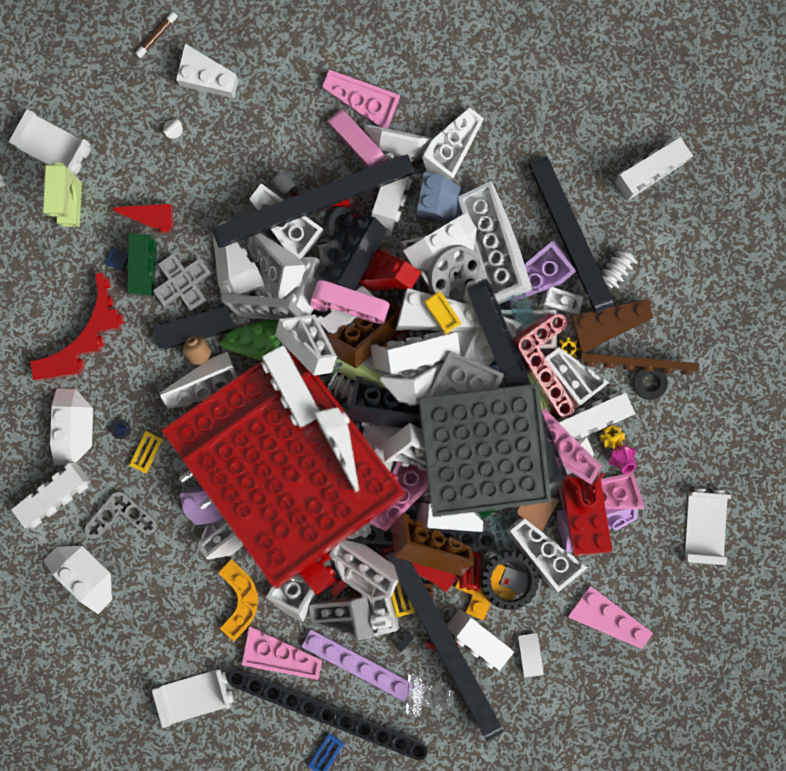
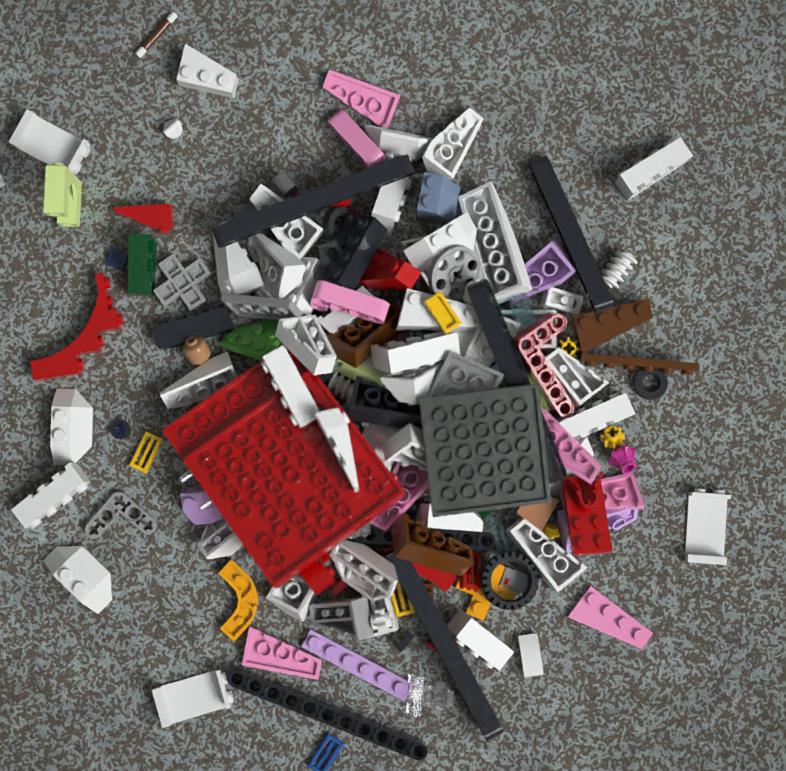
none -> yellow plate [542,523,560,539]

